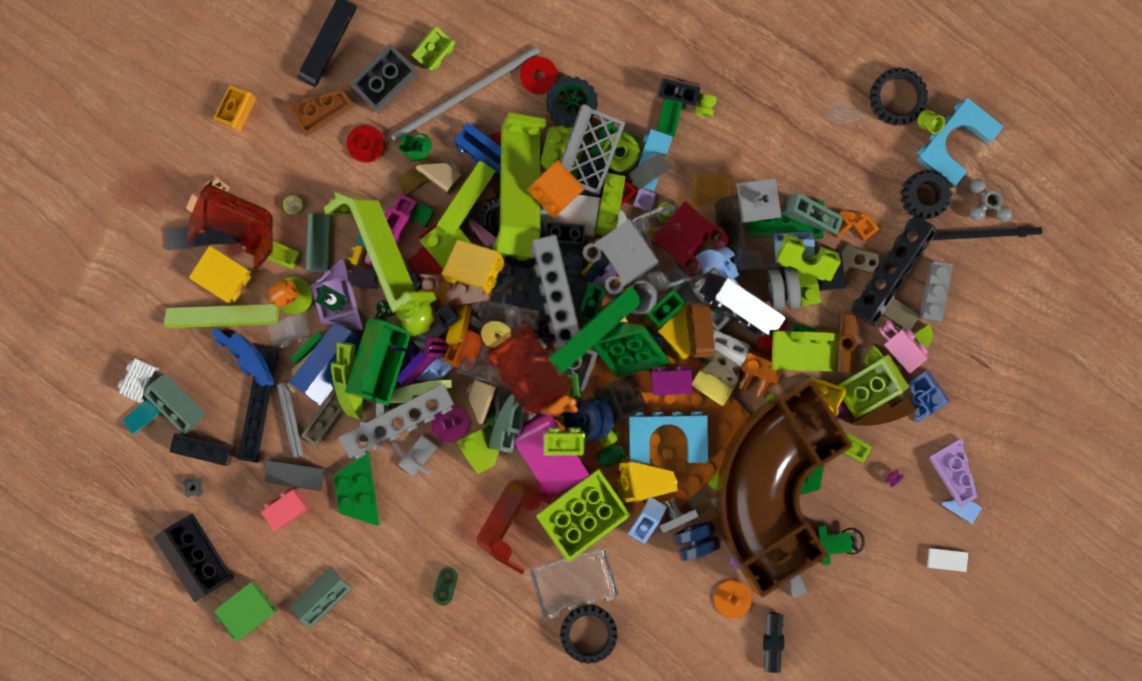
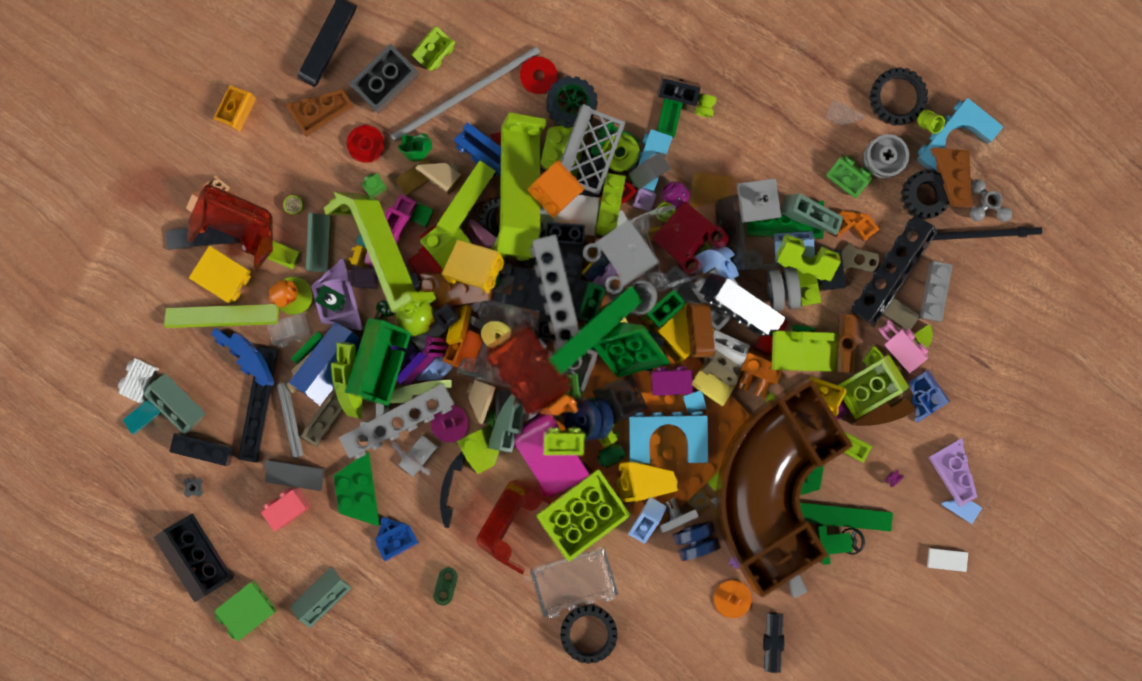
none -> bright green brick [361,173,388,198]
none -> blue slope [375,517,419,562]
none -> black slope [440,452,465,528]
none -> magenta head [662,181,690,209]
none -> medium azure slope [682,391,707,415]
none -> green tile [800,502,893,532]
none -> bright green bracket [826,154,872,199]
none -> light grey wheel [863,134,909,180]
none -> dark orange wing [930,147,972,207]

